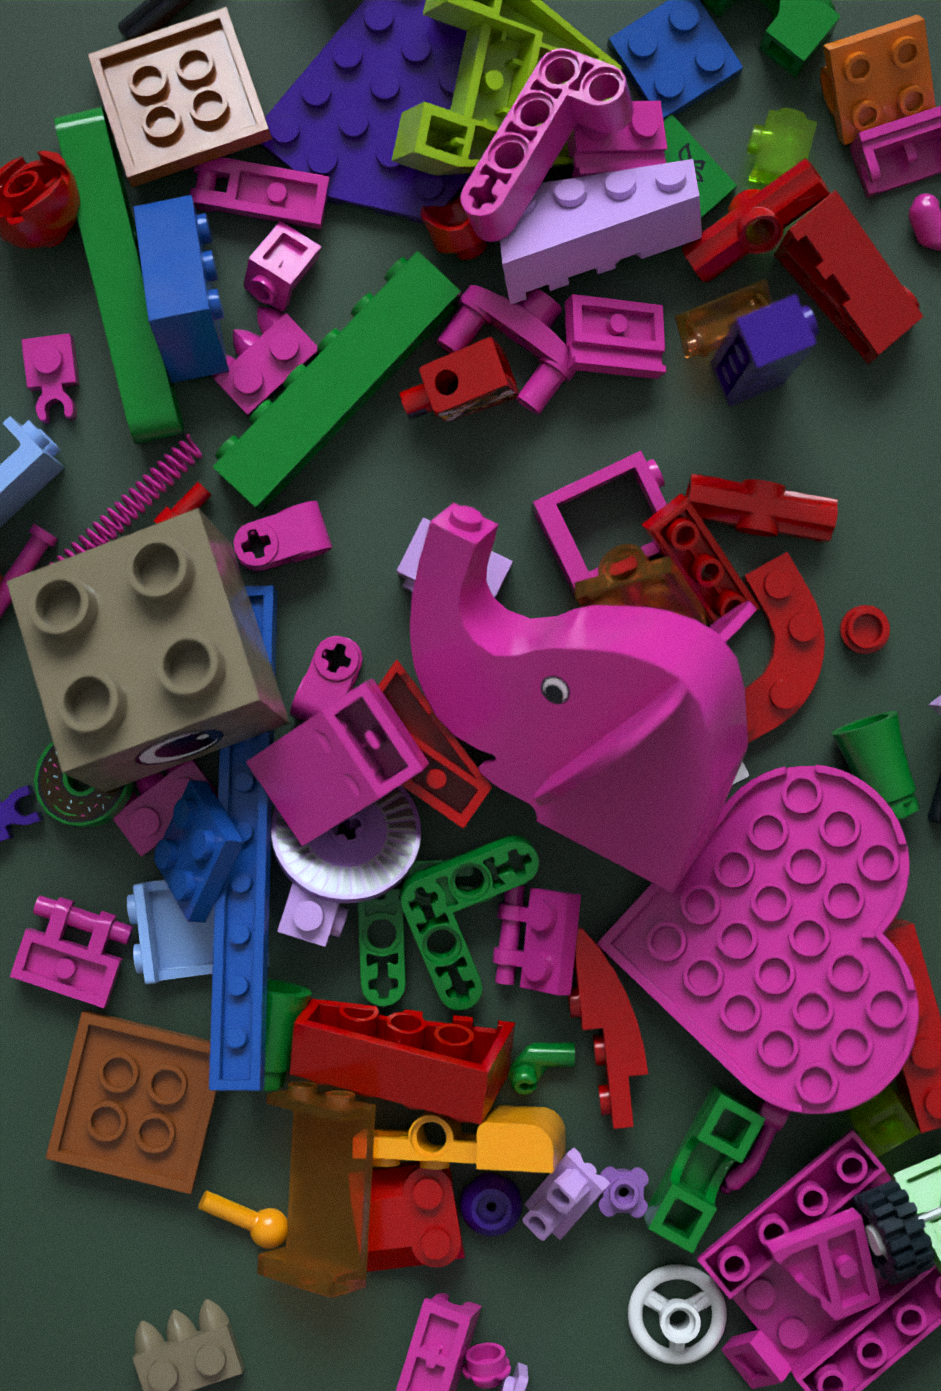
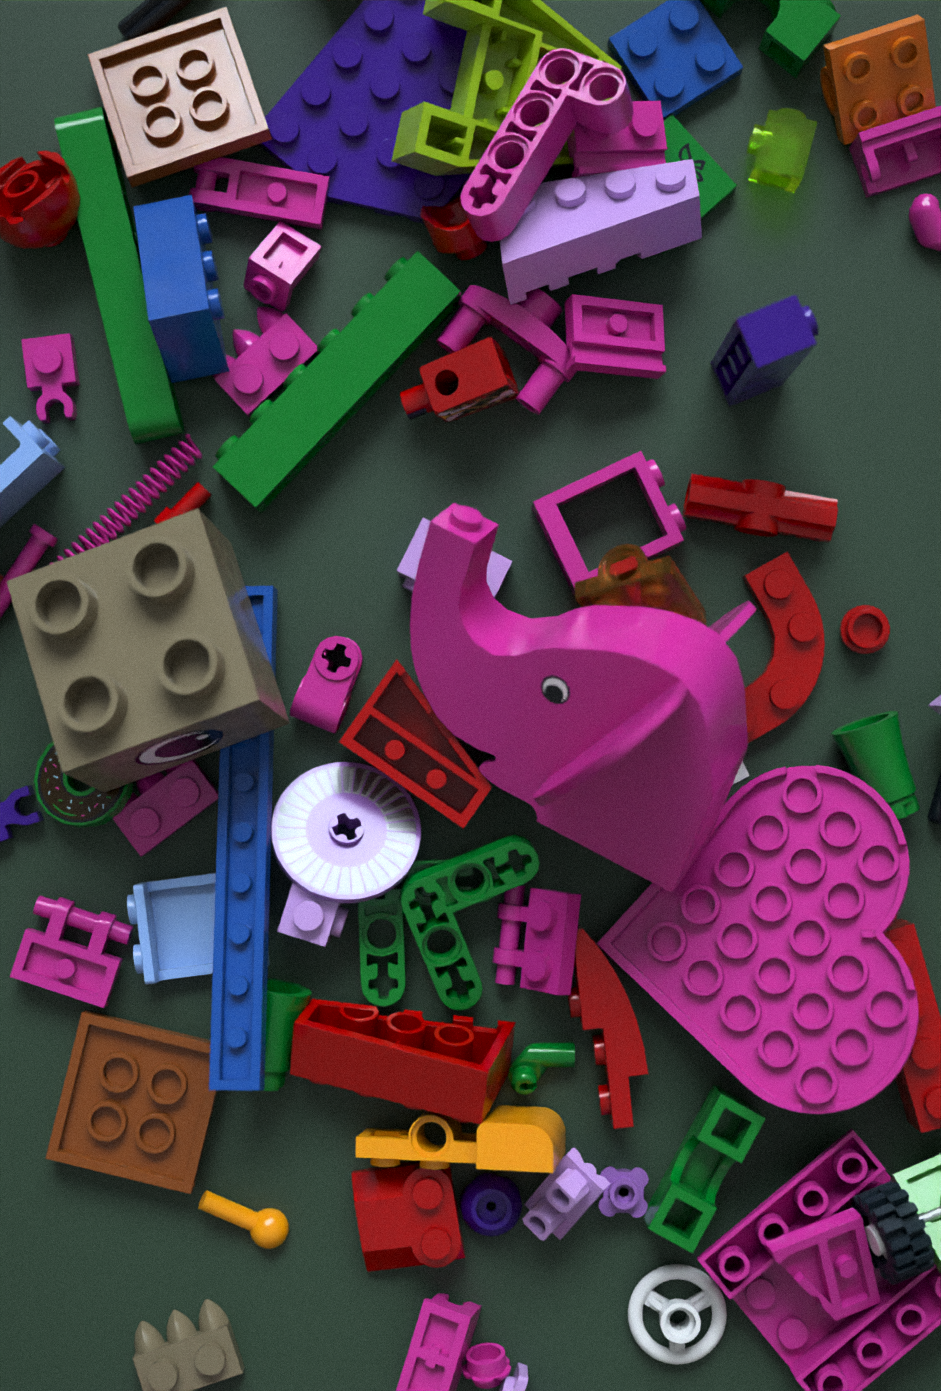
blue plate [153,780,244,923] -> none
dark pink piece [233,501,333,572] -> none
dark pink slope [246,678,429,846] -> none
clear orange panel [257,1082,376,1298] -> none
red tile [641,493,760,626] -> none
clear orange hinge [675,279,777,358] -> none
red piece [681,158,831,283] -> none
dark pink piece [720,1100,790,1194] -> none
dark pink plate [721,1329,792,1389] -> none
red wedge [774,189,924,365] -> none
clear neon green brick [846,1083,920,1158] -> none

